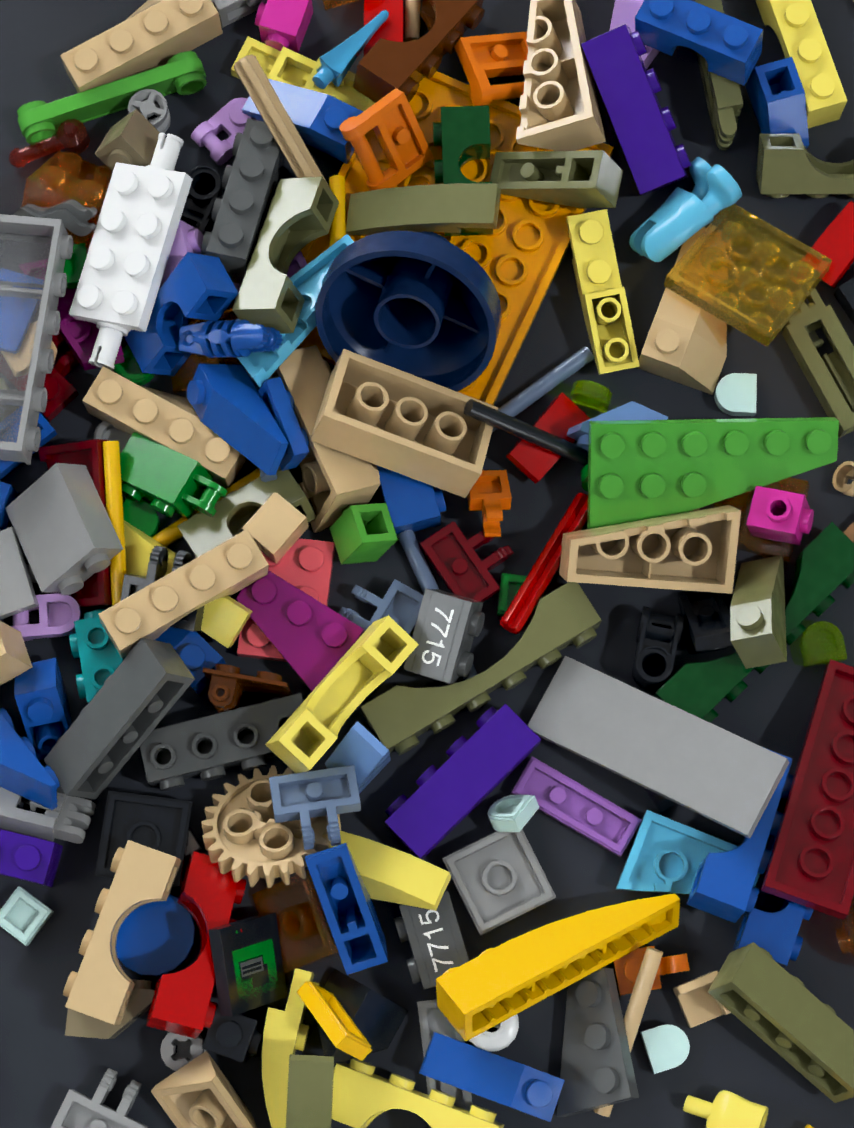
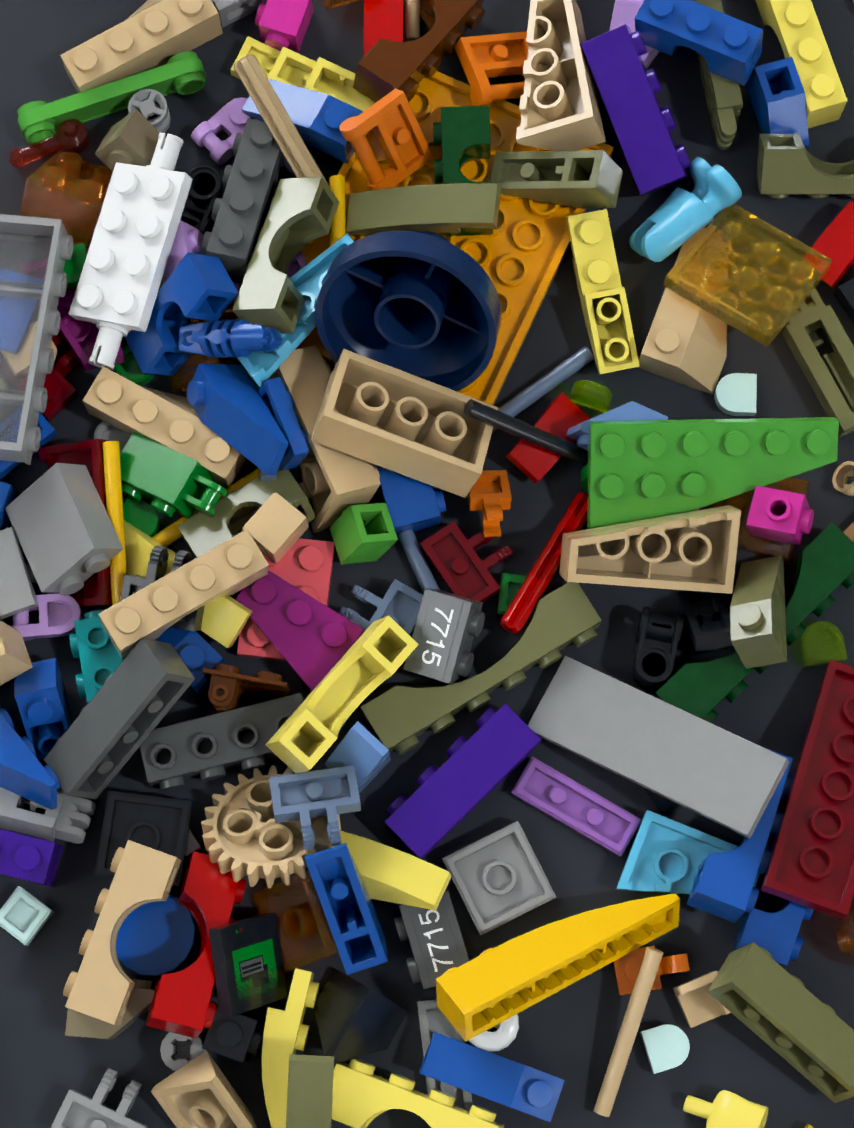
dark grey hair [13,199,98,236] -> none
yellow tile [297,981,372,1061] -> none
dark azure piece [312,10,389,89] -> none
light aqua tile [487,795,539,832] -> none
dark grey wing [557,968,639,1117] -> none

